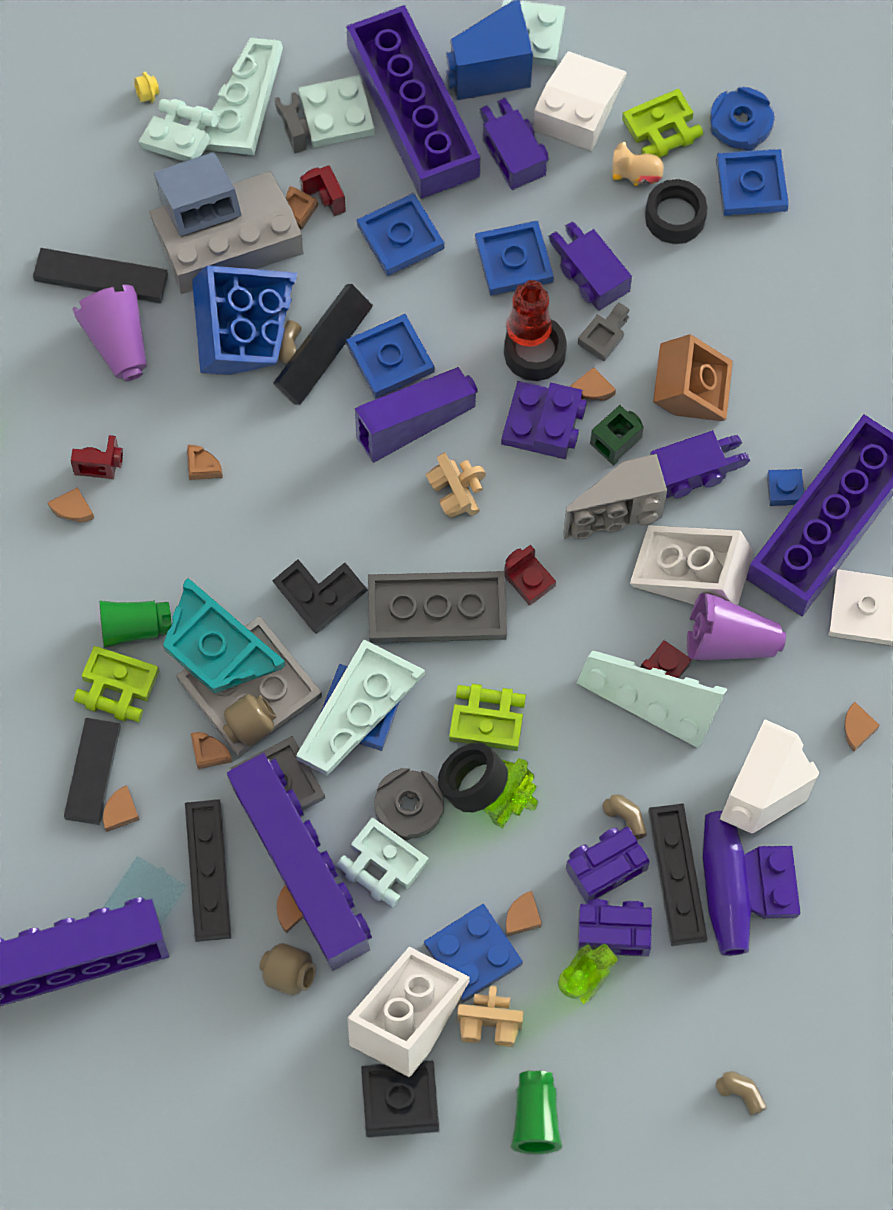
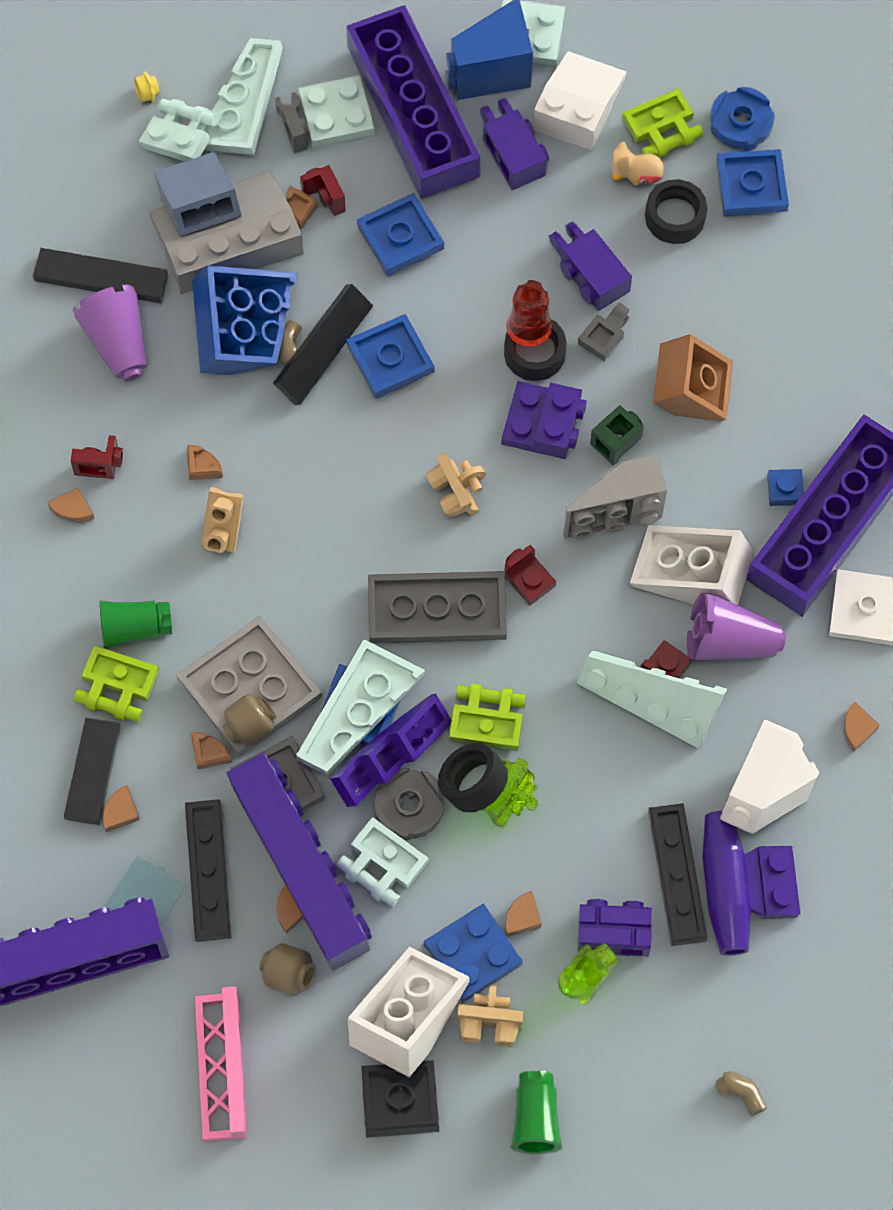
teal wing [163,578,285,694] -> none
black plate [272,559,368,634] -> none
dark purple slope [355,367,478,463] -> none
blue plate [475,220,554,296] -> none
dark purple brick [566,826,650,903] -> none
medium nougat tile [569,367,616,401] -> none
dark tan arm [602,794,647,840] -> none
dark purple hinge [650,430,750,498] -> none
none -> bright pink fence [195,986,247,1142]
none -> tan hips [201,487,244,553]
none -> dark purple slope [330,693,452,807]

